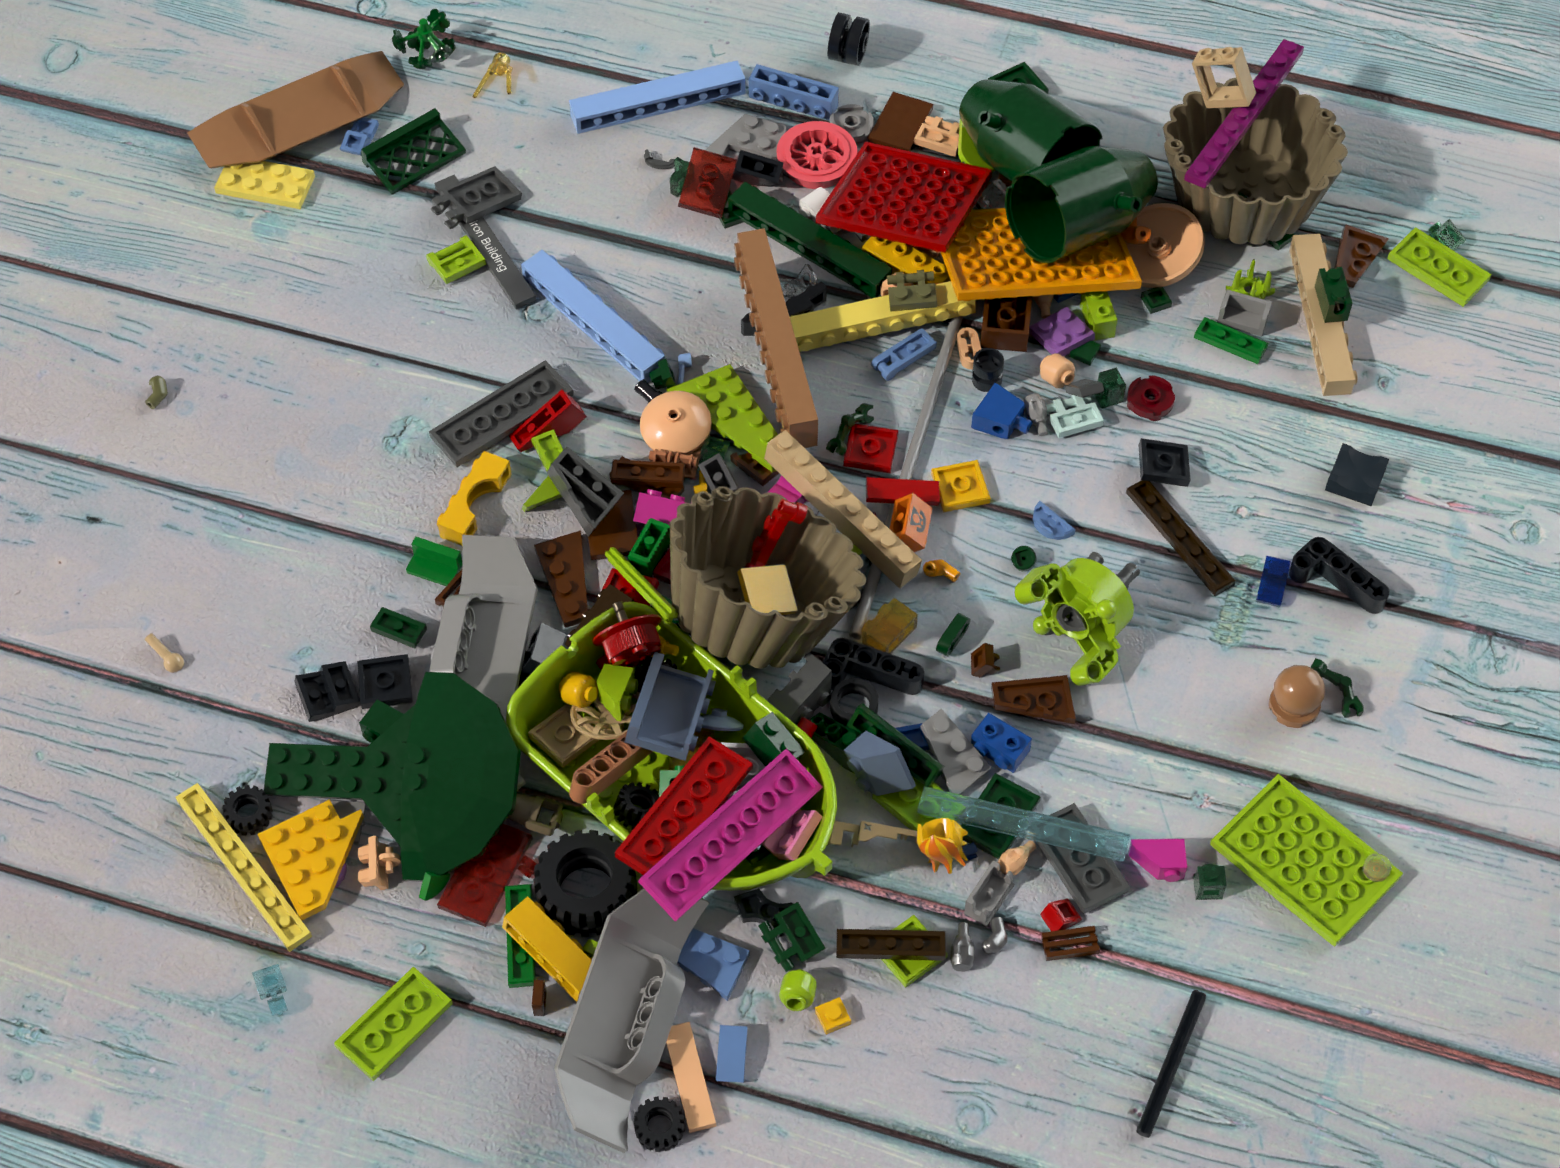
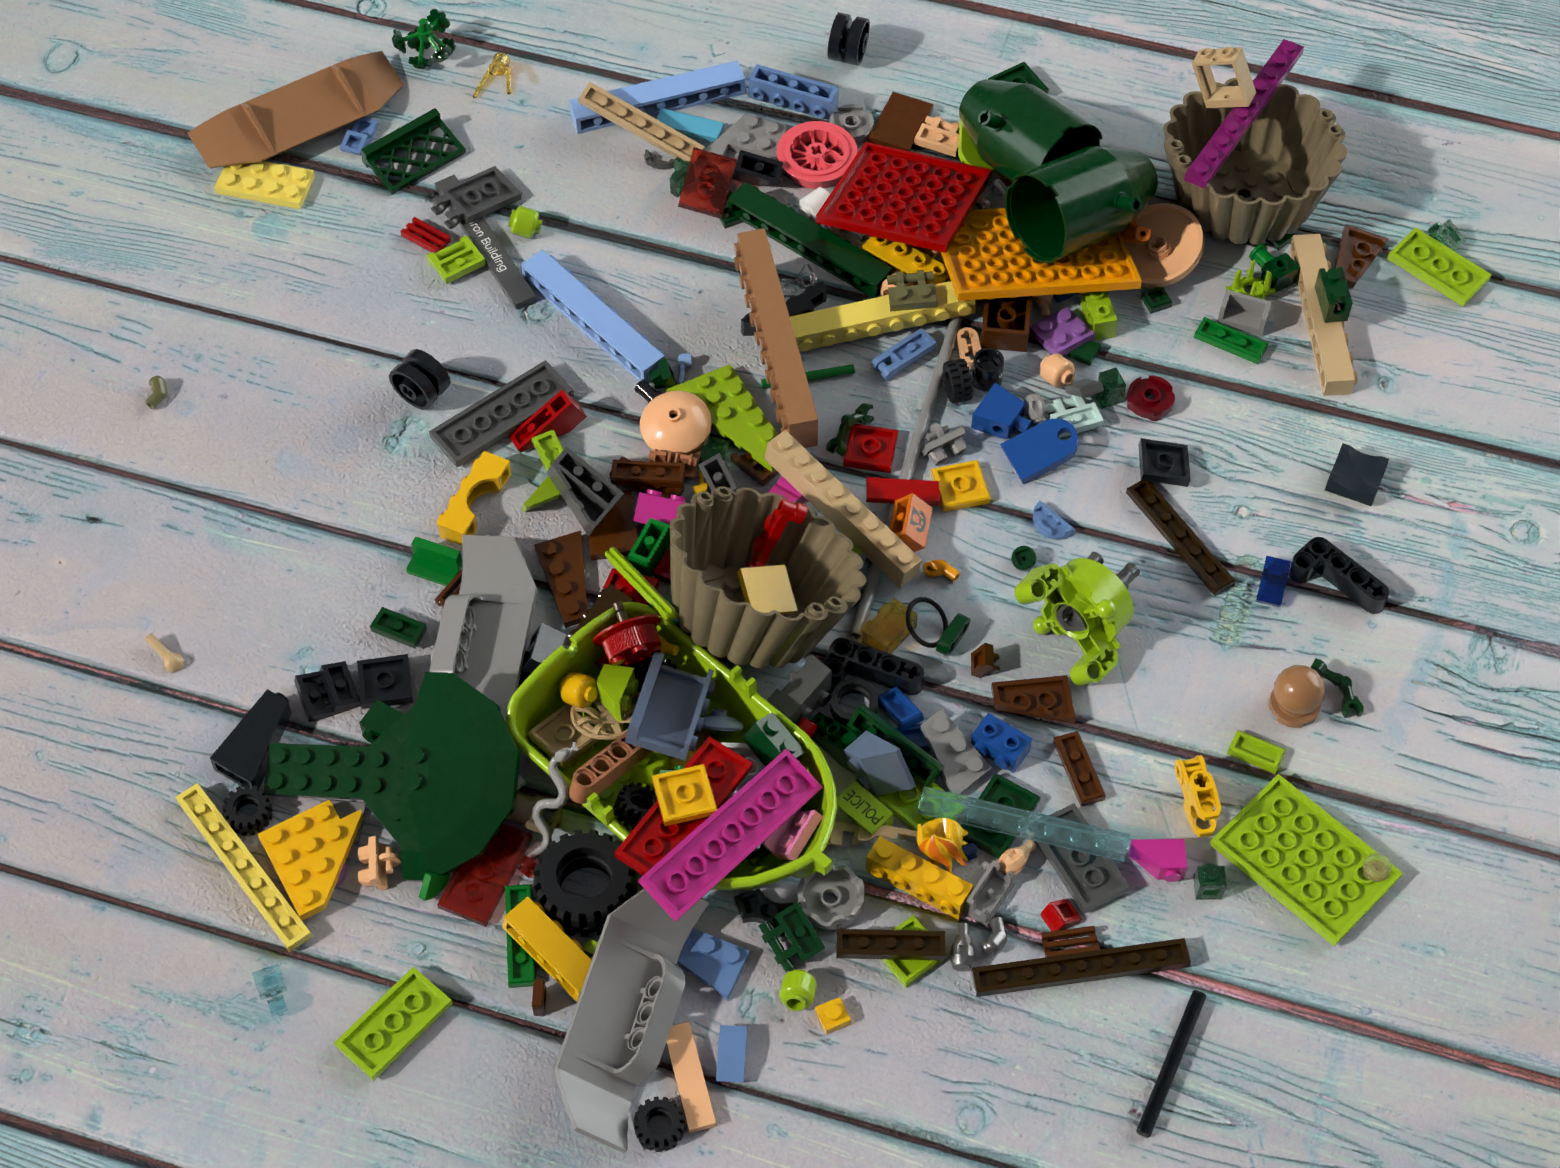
none -> black slope [210,689,292,788]
none -> black wheel [389,349,451,410]
none -> red tile [400,217,451,253]
none -> lime head [508,206,543,239]
none -> light grey animal [526,742,579,860]
none -> tan plate [578,82,705,167]
none -> yellow plate [652,764,717,826]
none -> medium azure tile [657,108,724,143]
none -> green bar [761,364,855,388]
none -> light grey plate [797,865,864,930]
none -> lime panel [837,781,894,836]
none -> yellow brick [866,836,973,920]
none -> blue tile [878,686,924,731]
none -> black tyre [906,597,948,648]
none -> light grey hips [920,423,967,466]
none -> black tyre [943,359,973,403]
none -> dark brown plate [971,938,1191,997]
none -> blue tile [1000,419,1079,485]
none -> reddish brown tile [1053,731,1106,807]
none -> yellow piece [1174,755,1221,838]
none -> lime tile [1227,730,1286,774]
none -> green bush [1249,244,1276,272]
none -> dark green brick [1261,253,1300,293]

